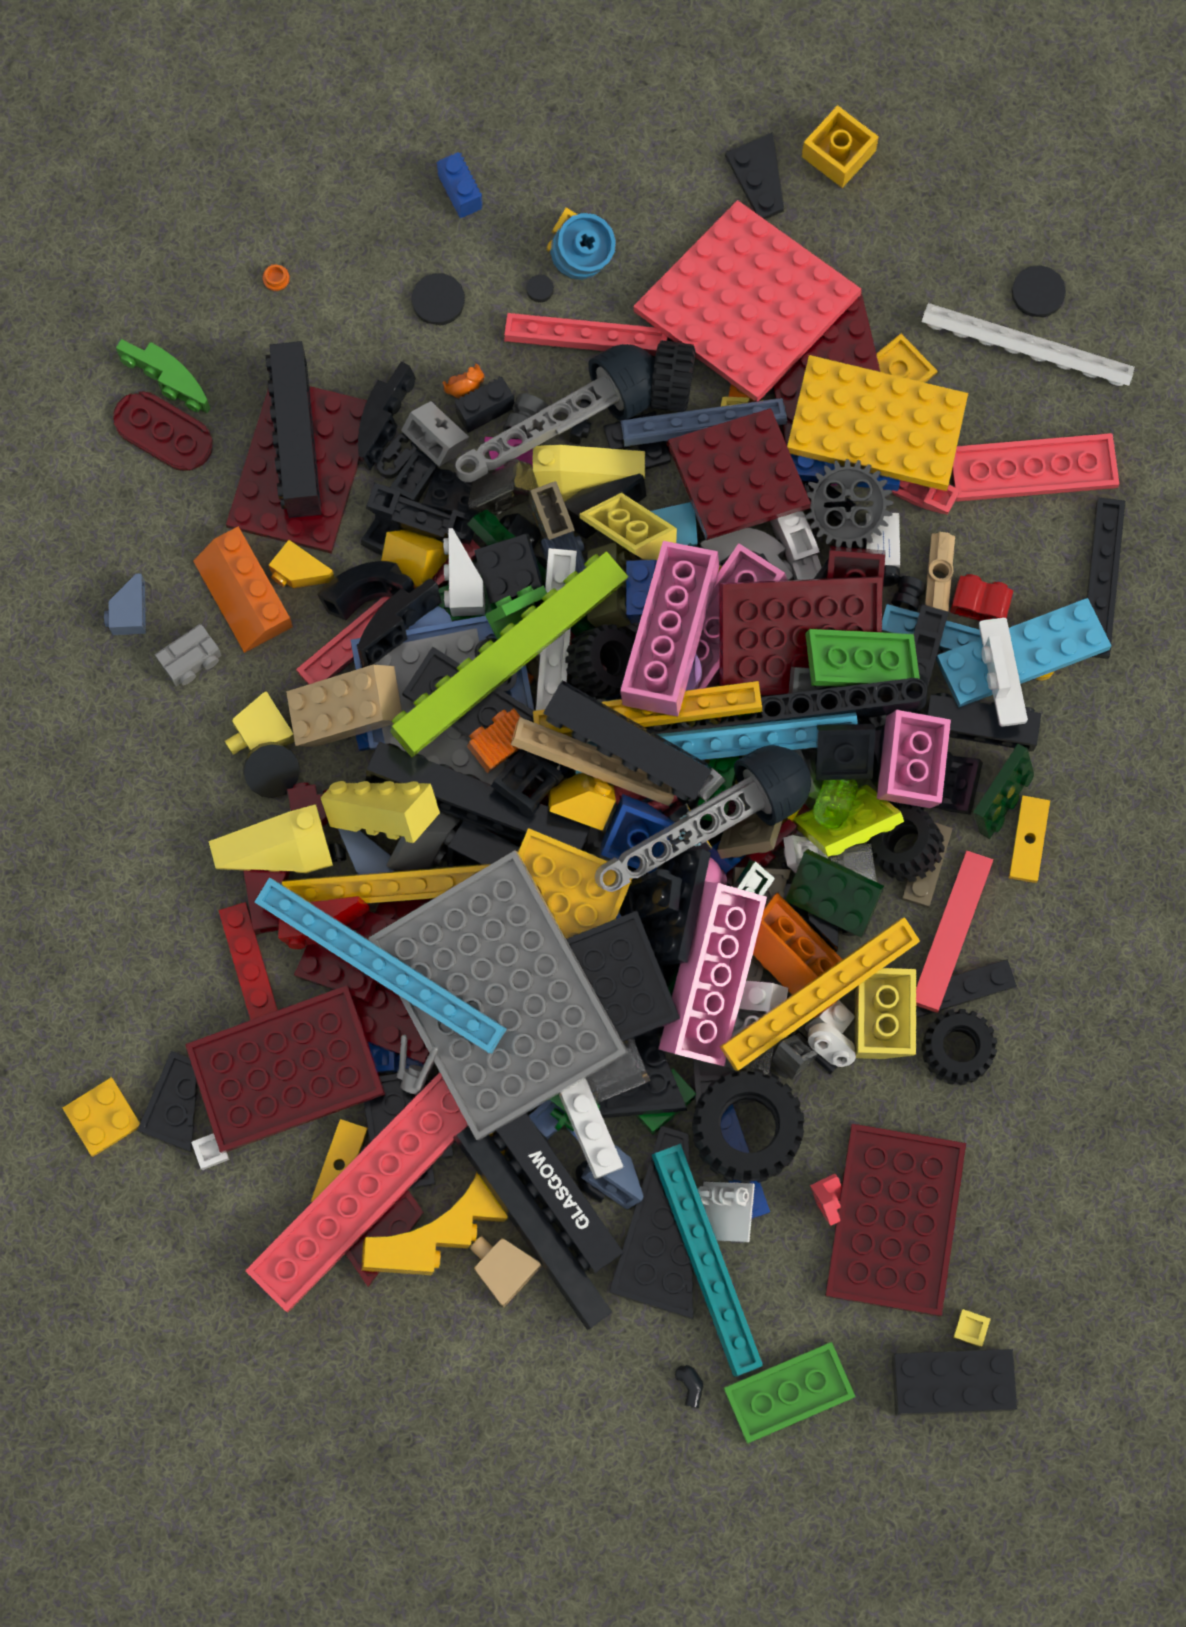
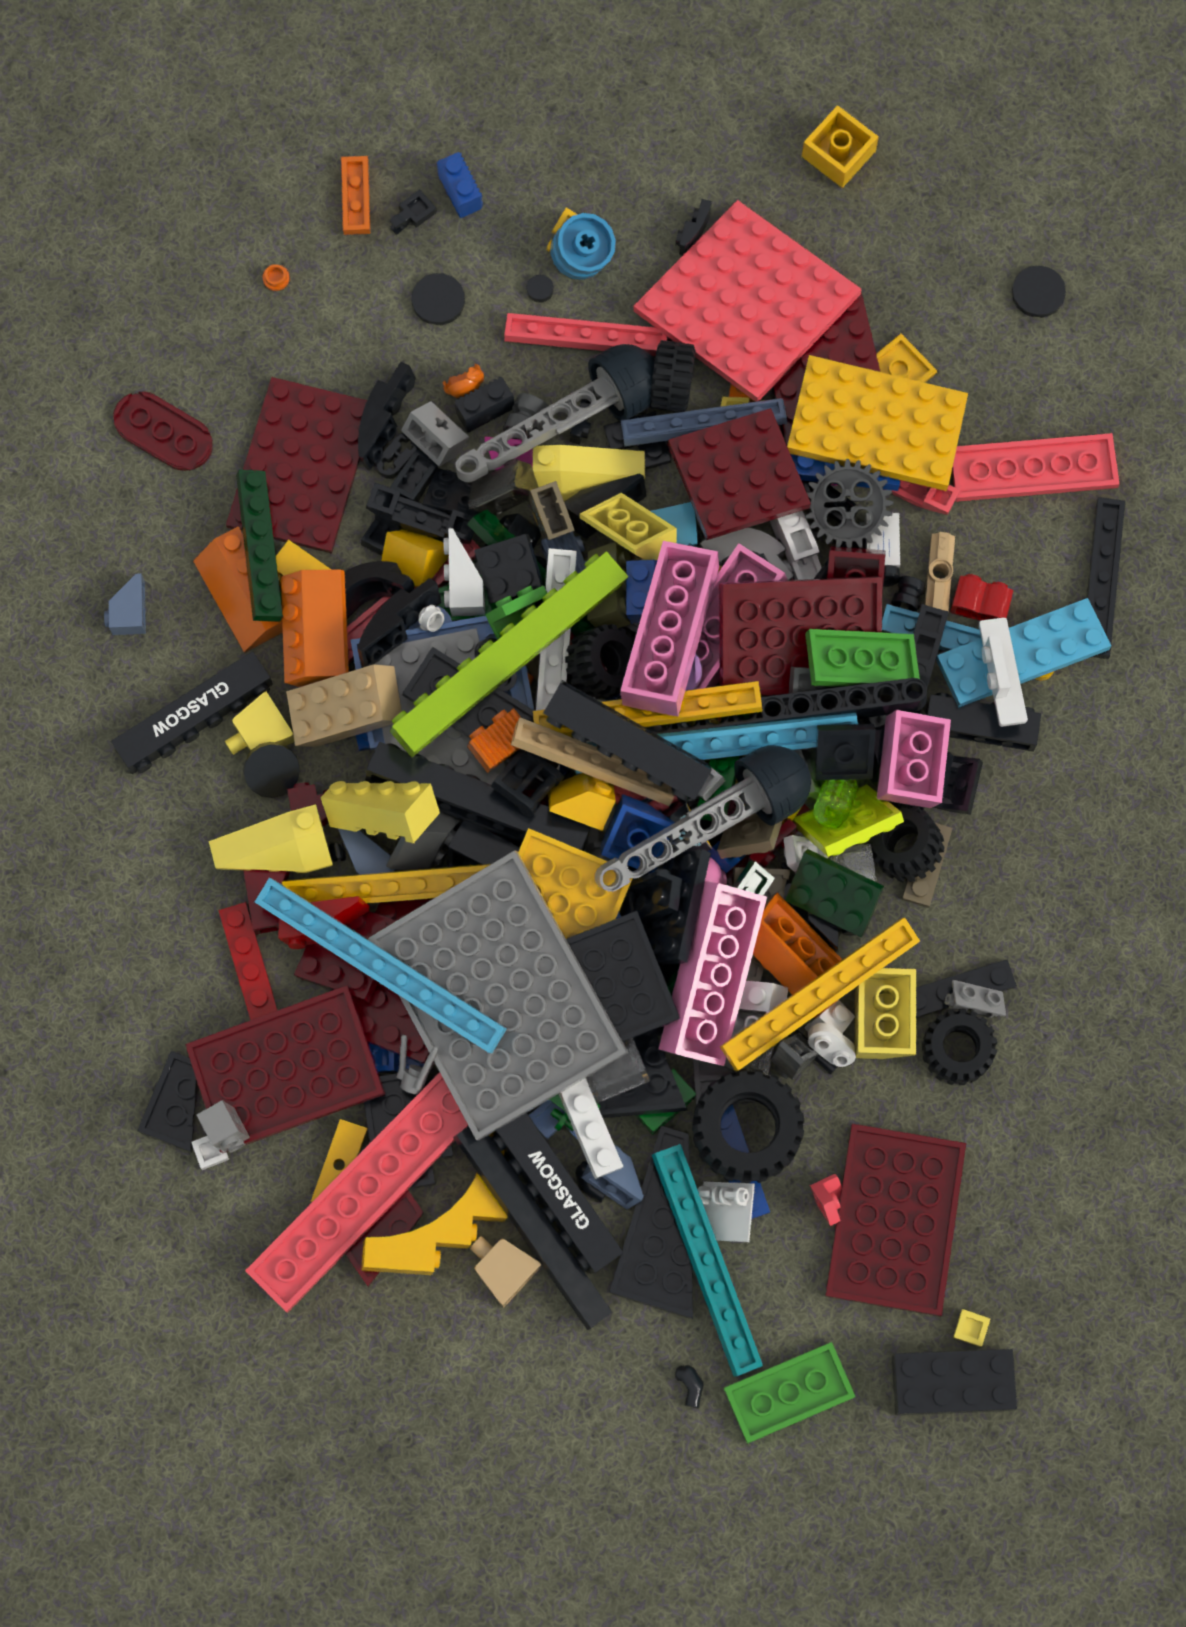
yellow plate [62,1077,140,1157] -> none
bright green slope [116,339,210,413] -> none
light grey brick [154,623,222,687] -> none
black brick [265,341,322,518] -> none
black wing [725,132,784,219] -> none
coral tile [916,851,994,1013] -> none
white plate [922,303,1134,386] -> none
dark green plate [973,744,1034,839] -> none
yellow tile [1009,795,1050,883] -> none
none -> black brick [111,651,273,774]
none -> light grey brick [197,1100,250,1153]
none -> dark green plate [236,469,283,622]
none -> orange slope [281,570,349,687]
none -> orange plate [341,156,370,235]
none -> black plate [389,189,437,235]
none -> white plate [418,605,444,632]
none -> black slope [675,199,712,256]
none -> light grey hinge [945,980,1006,1018]

